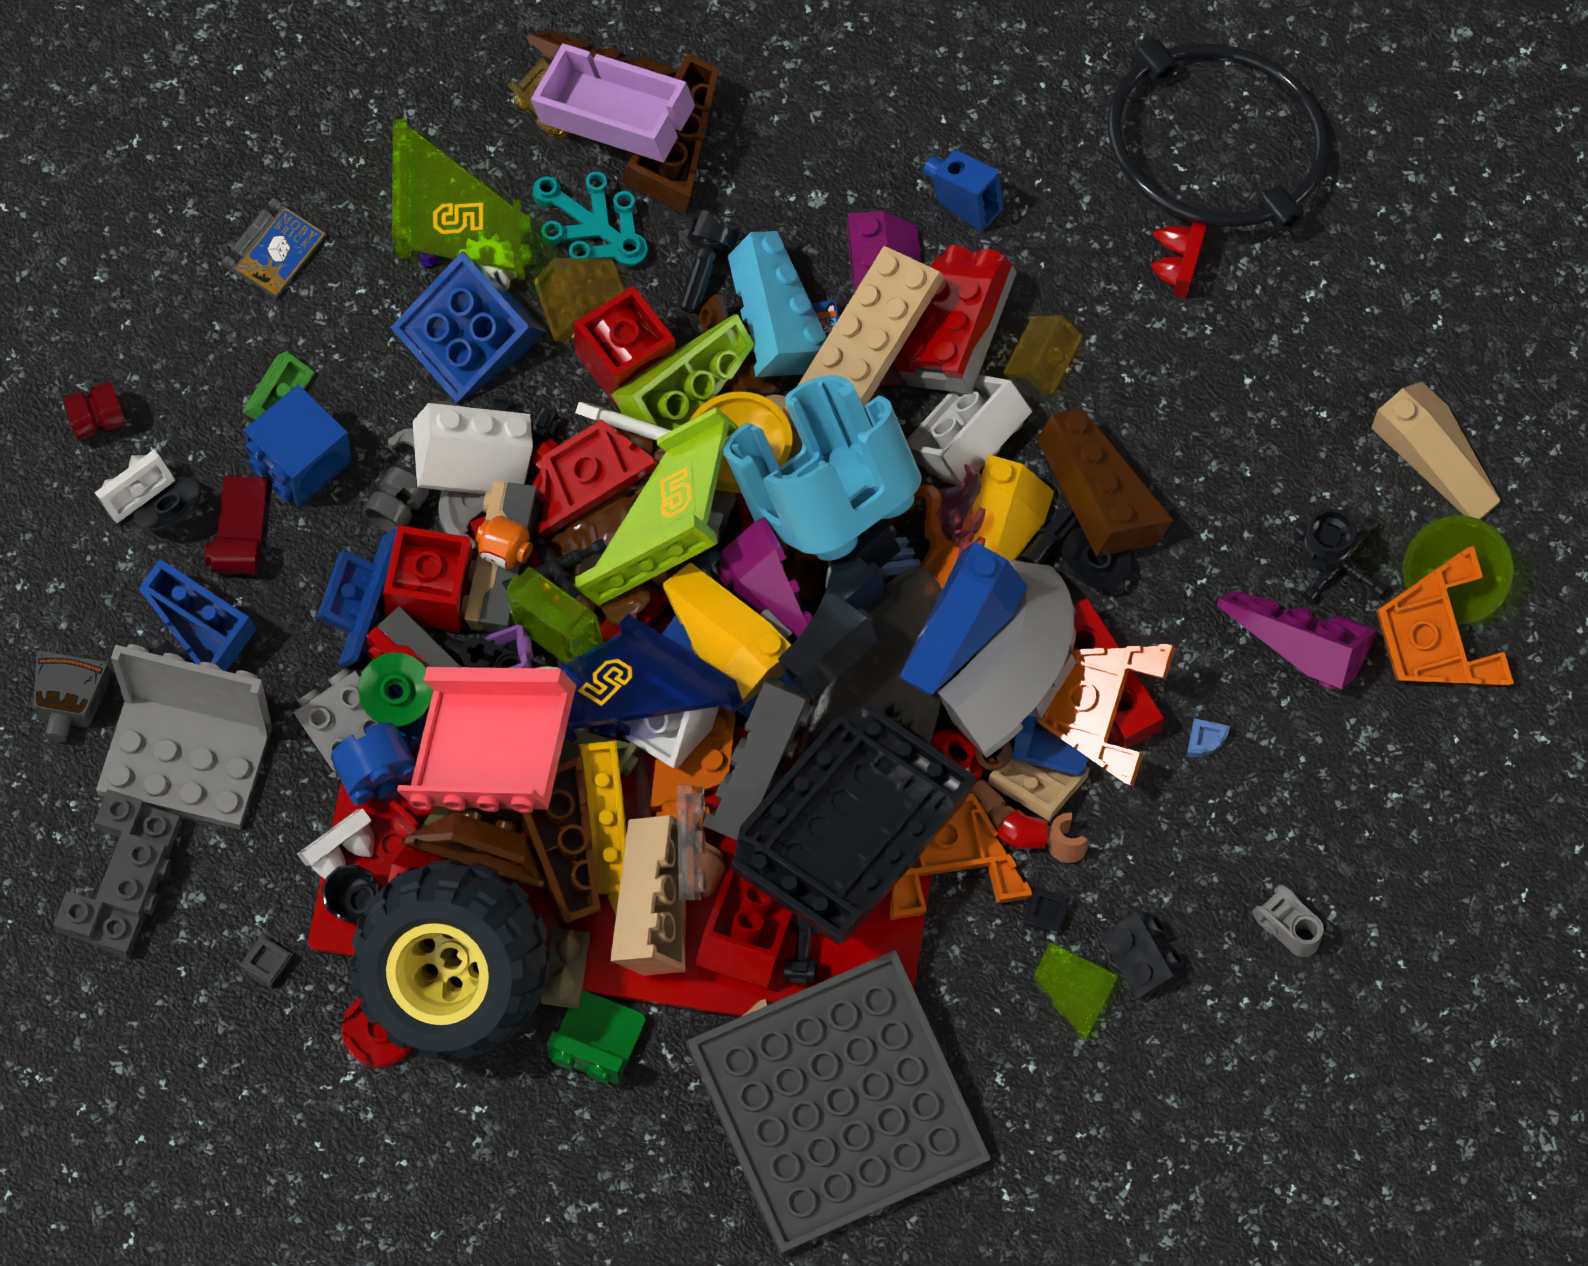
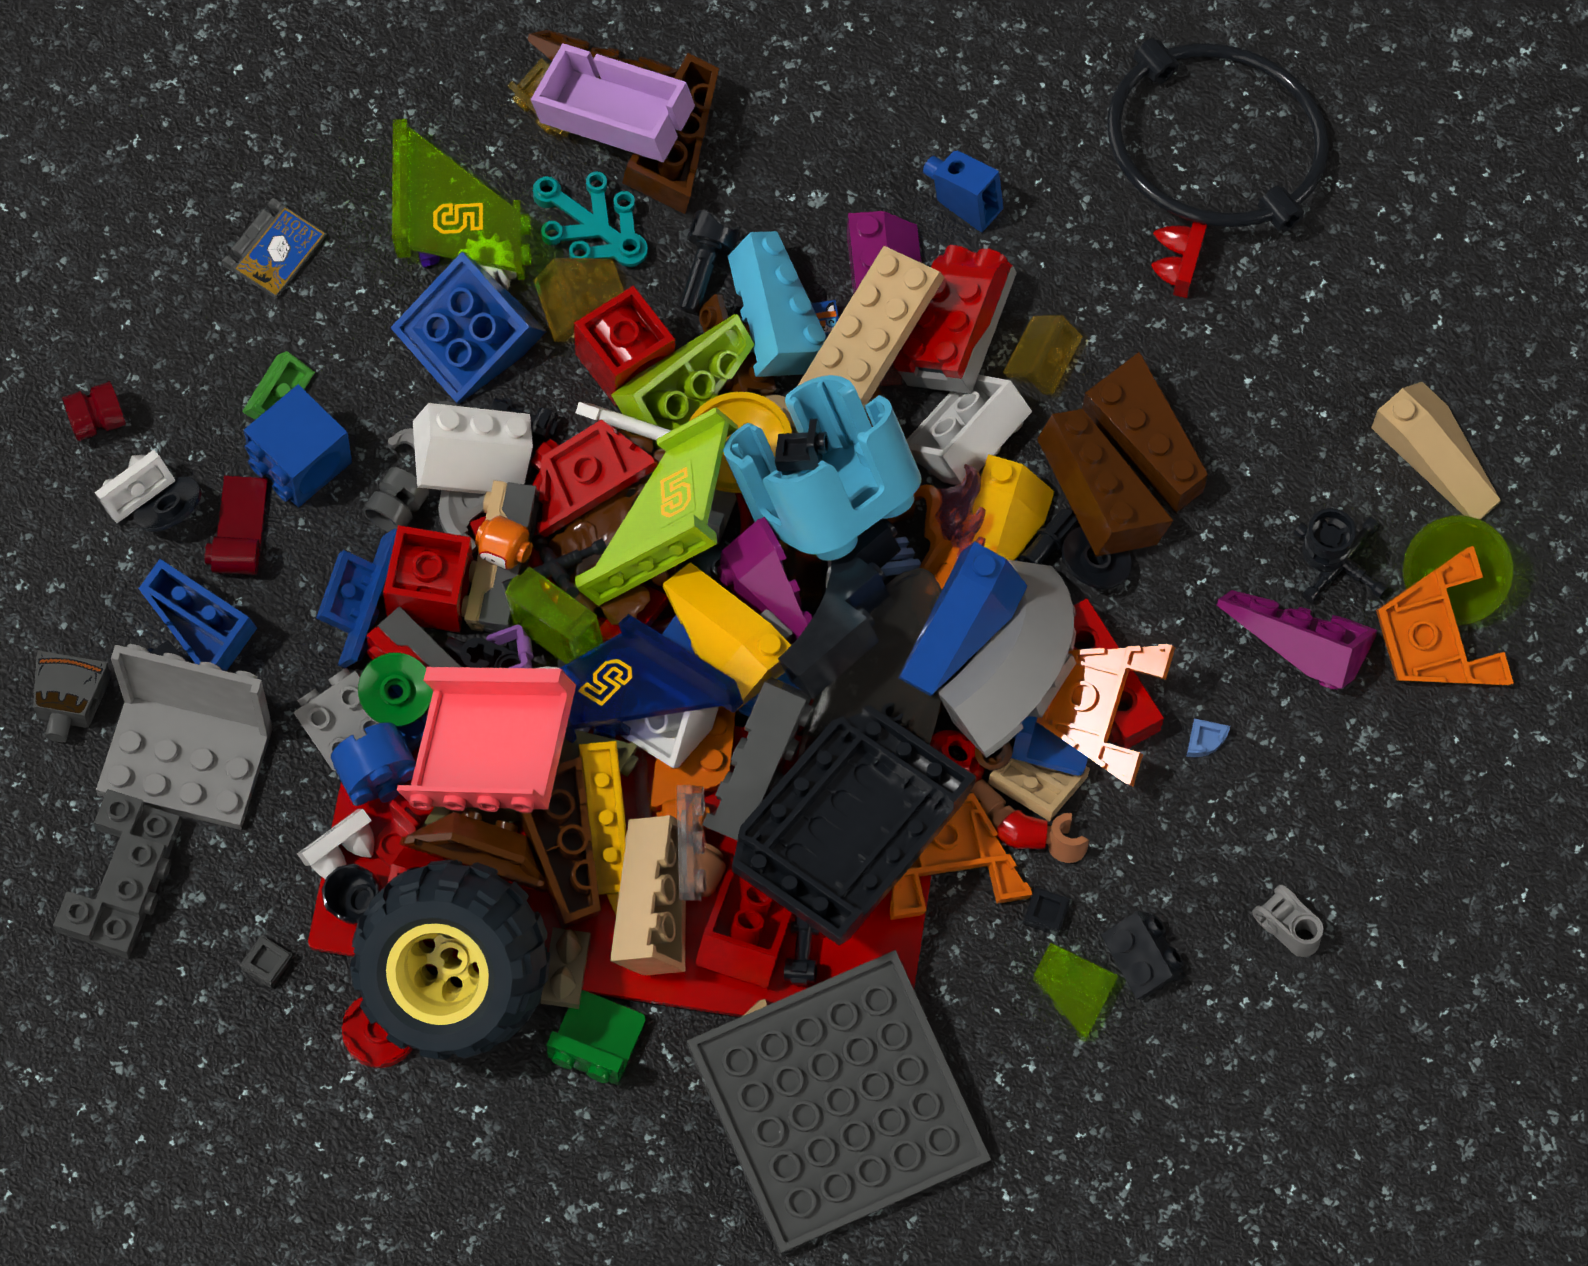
none -> black bracket [775,419,829,471]
none -> reddish brown wedge [1082,352,1208,513]

